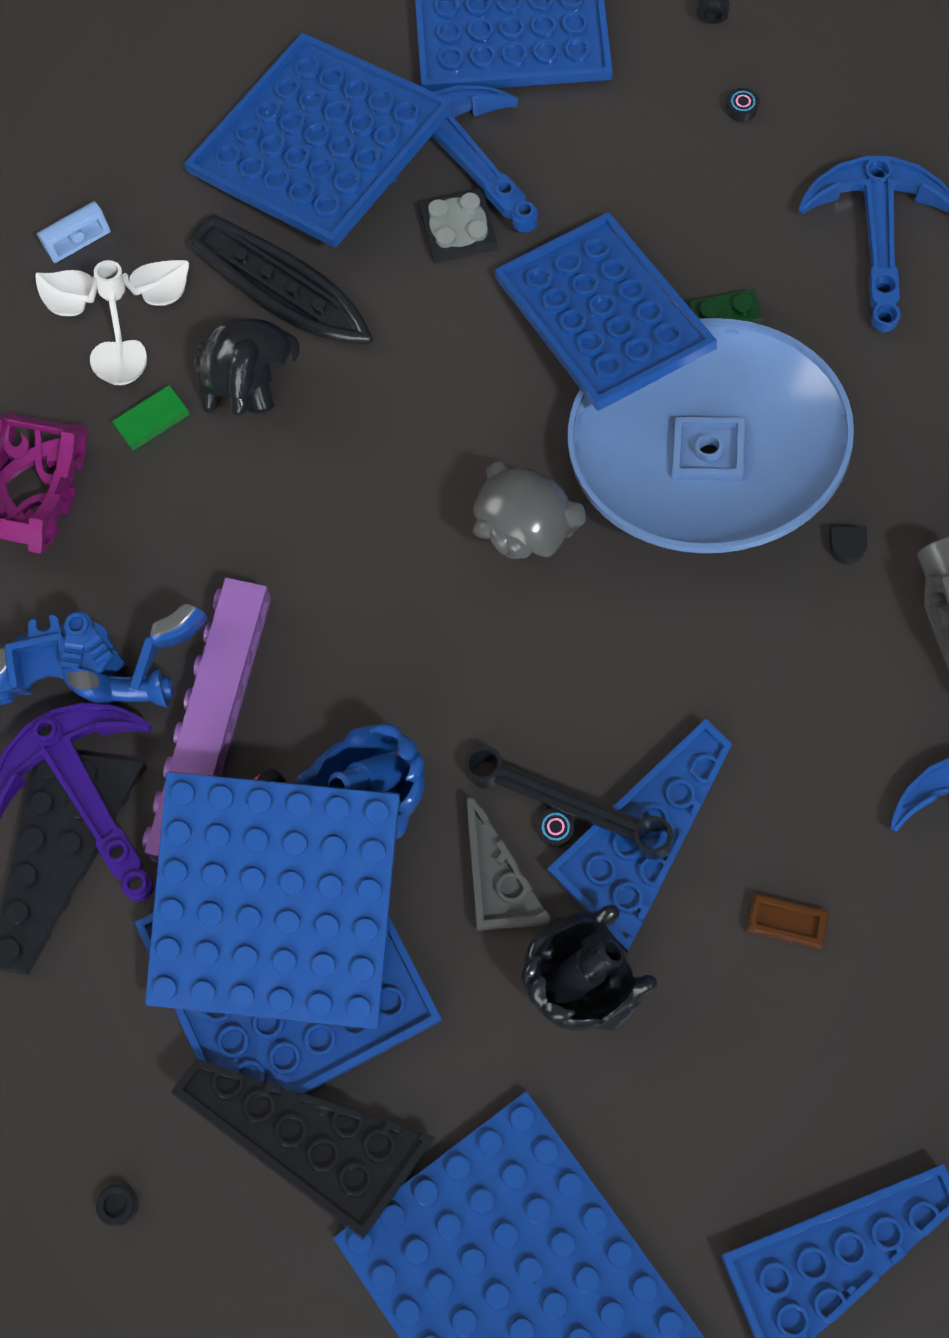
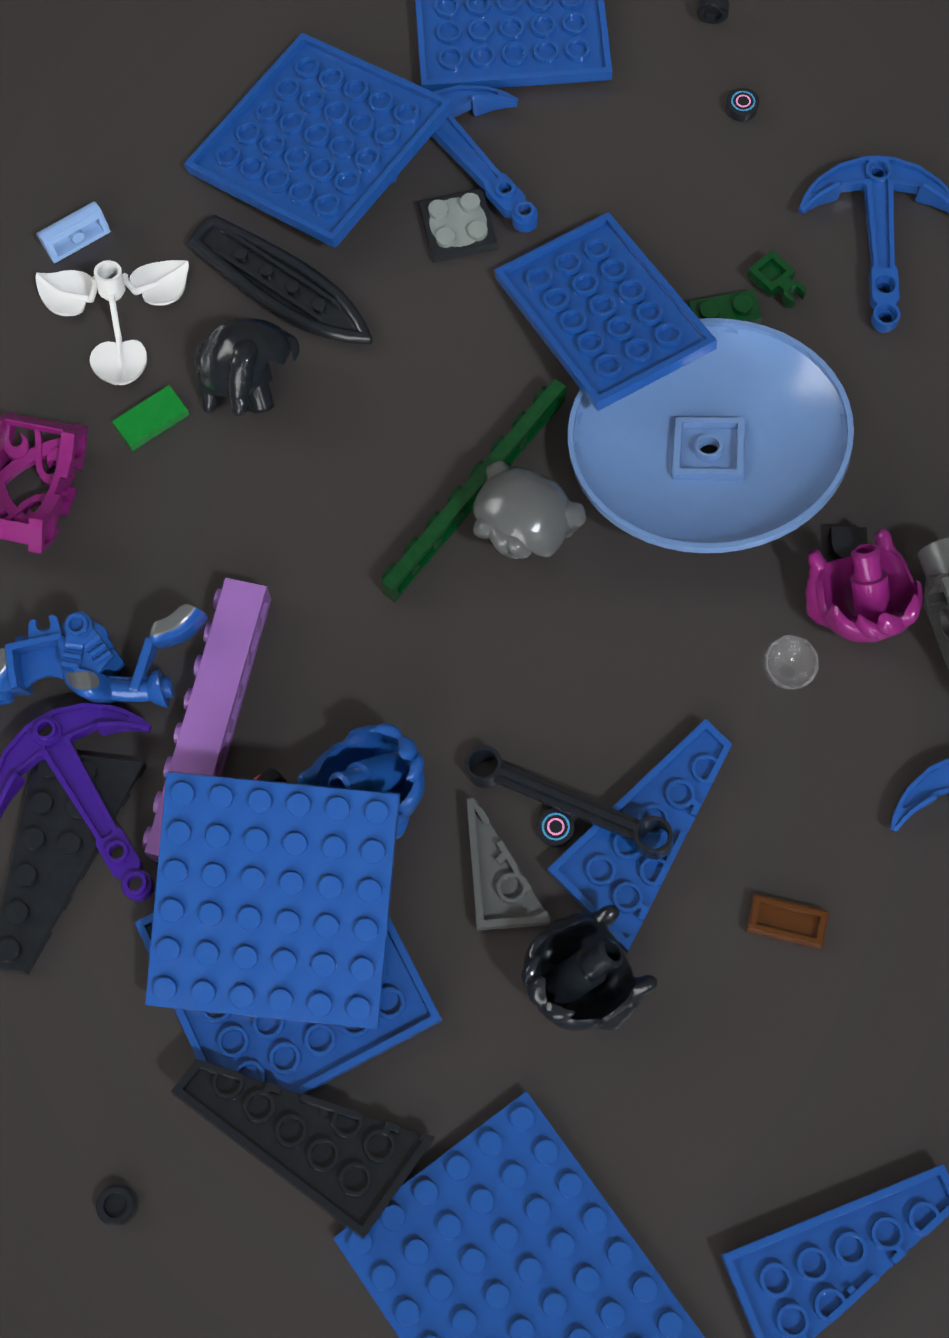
none -> dark green plate [381,378,566,603]
none -> dark green plate [747,250,806,308]
none -> clear hair [763,634,819,690]
none -> magenta piece [805,529,923,643]

